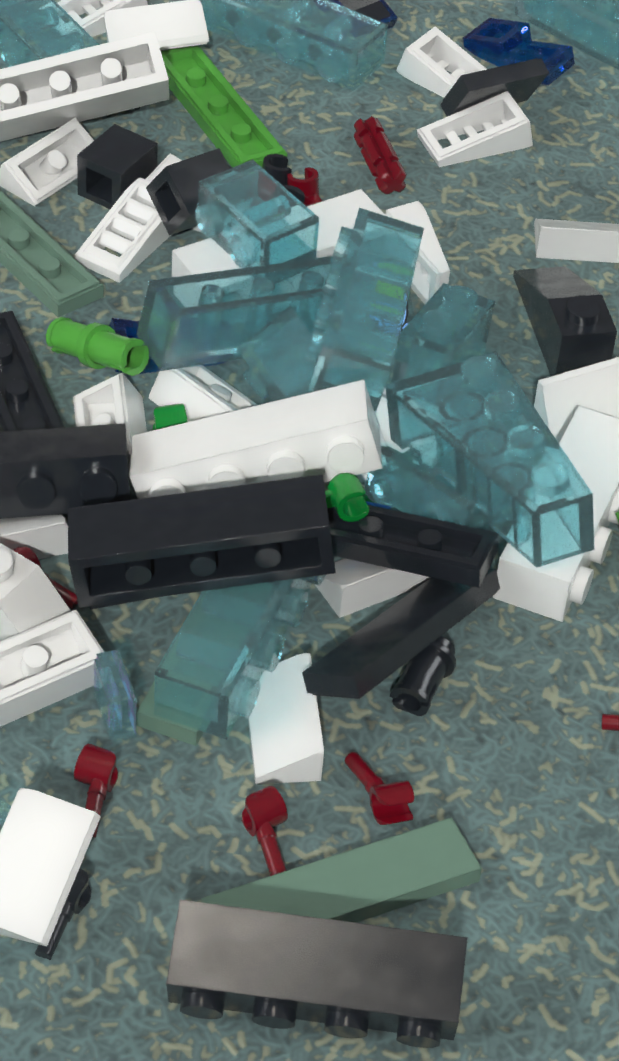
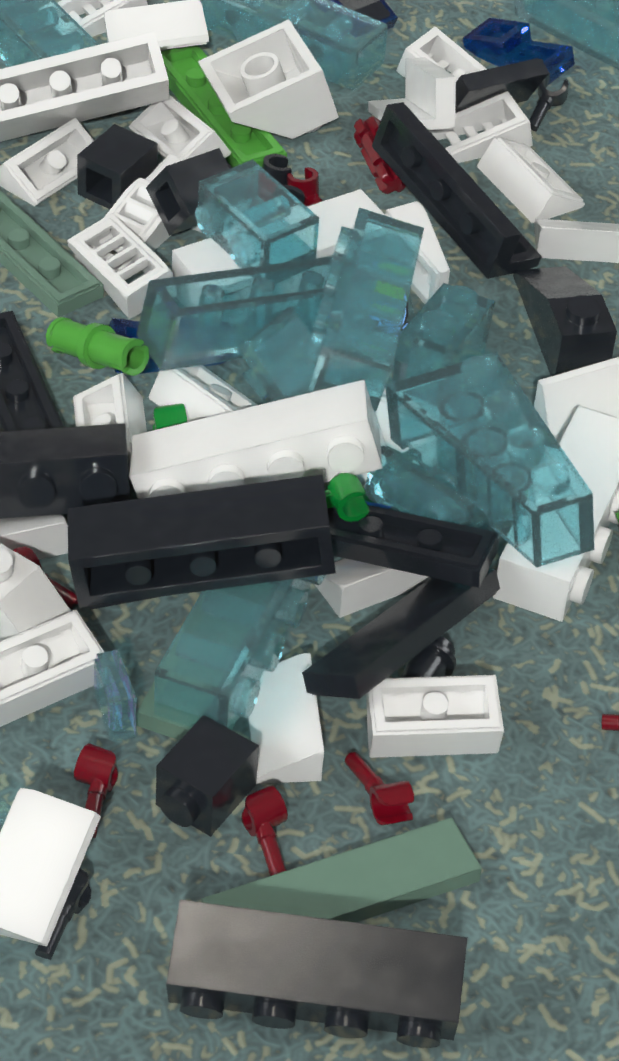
none -> white slope [67,213,175,319]
none -> white slope [129,95,231,161]
none -> black brick [156,715,259,837]
none -> white slope [198,19,339,139]
none -> white slope [366,675,504,758]
none -> white panel [368,57,456,130]
none -> black fence [372,102,542,279]
none -> white slope [477,137,585,223]
none -> black hand [529,73,568,132]

